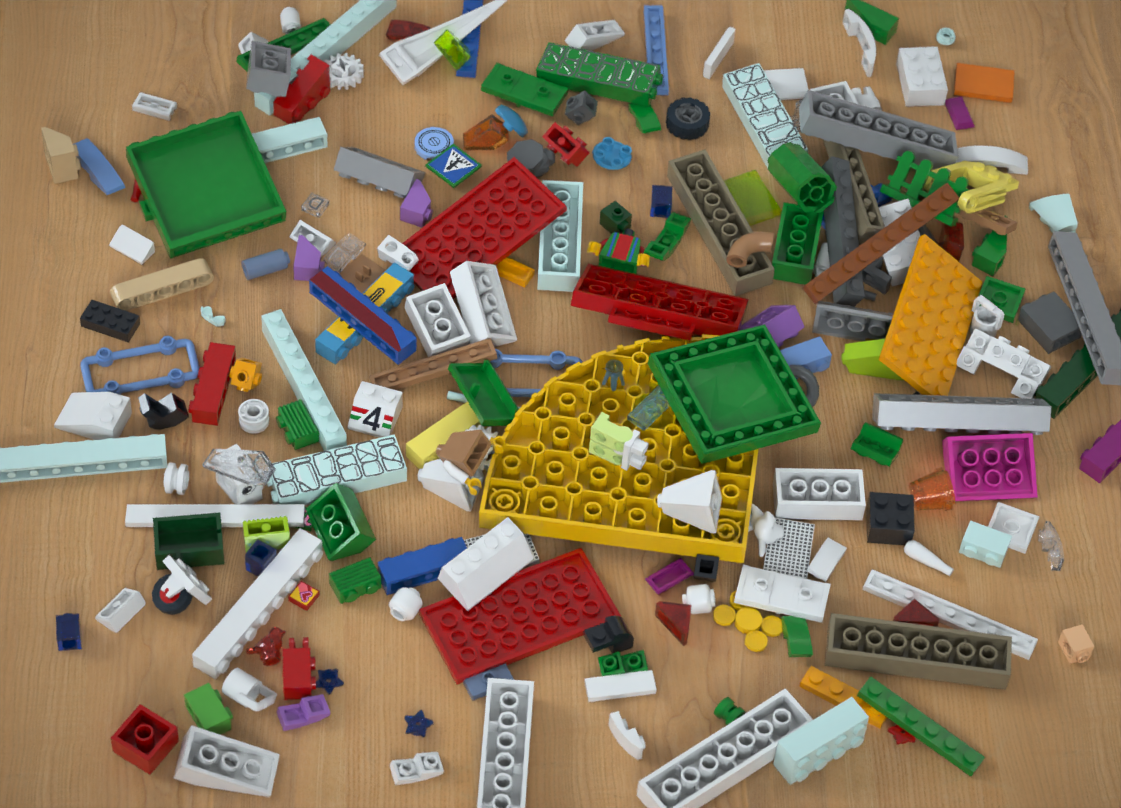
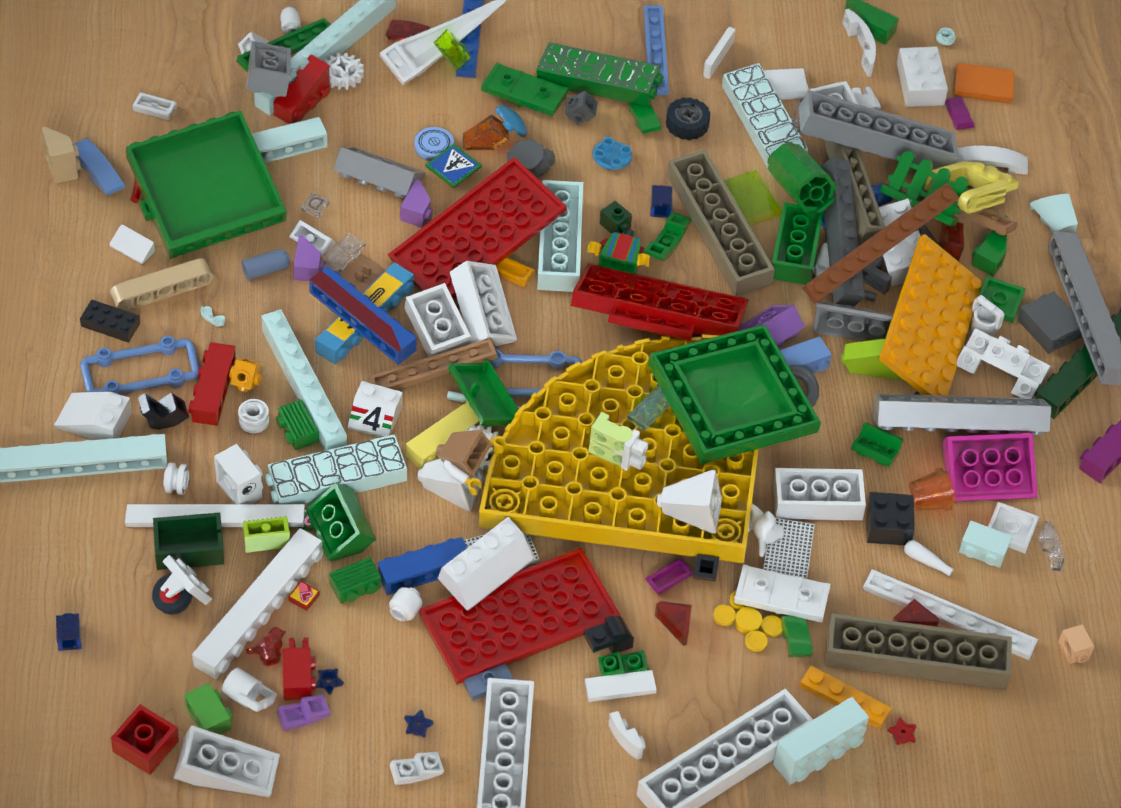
white slope [95,588,146,633] -> none
clear slope [202,449,276,486] -> none
clear blue brick [245,540,277,577] -> none
white leg [377,235,419,271] -> none
red brick [542,122,590,167] -> none
white slope [565,20,625,51] -> none
piece [602,360,625,391] -> none
white head [682,584,716,614] -> none
green wheel [714,697,746,725] -> none
medium nougat cylinder [726,231,775,268] -> none
white slope [807,538,847,582] -> none
green plate [857,677,985,777] -> none

